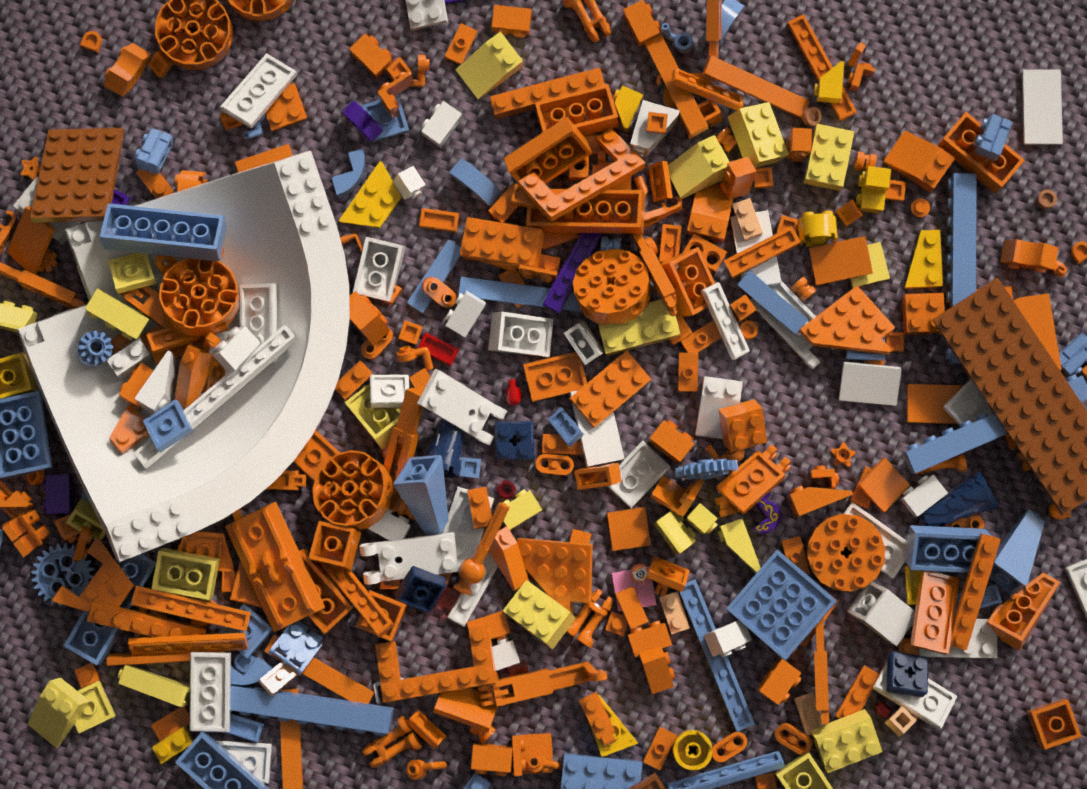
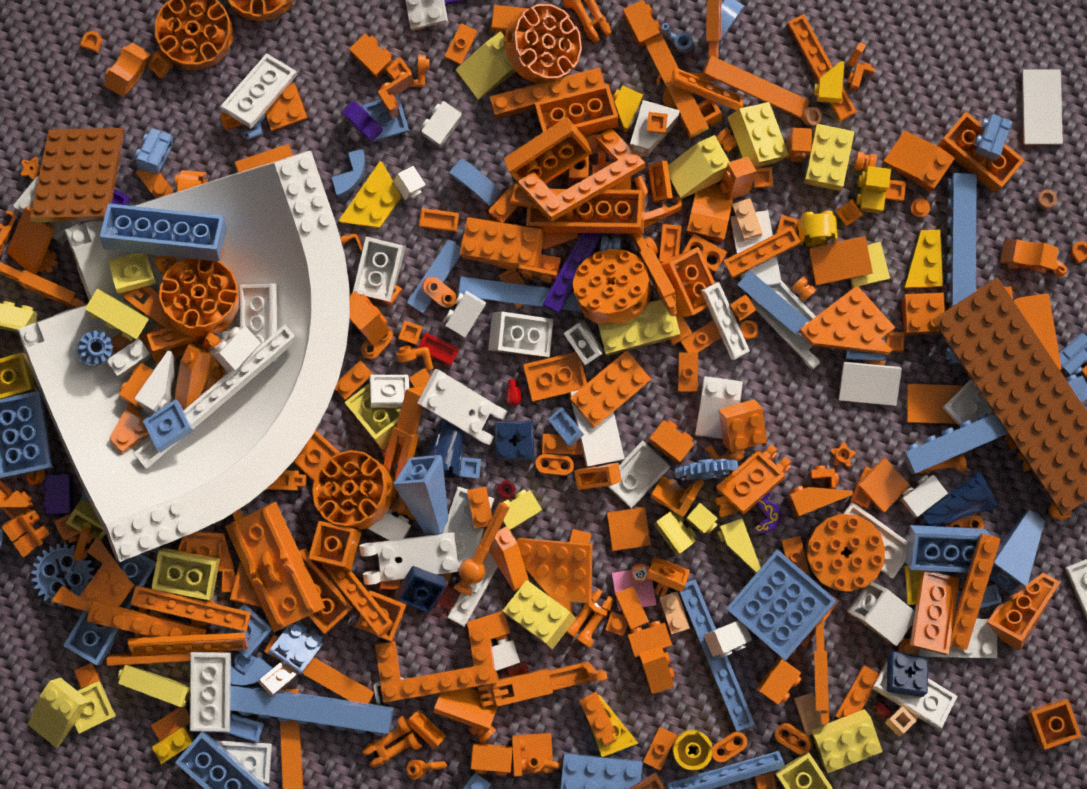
none -> orange brick [504,4,582,83]

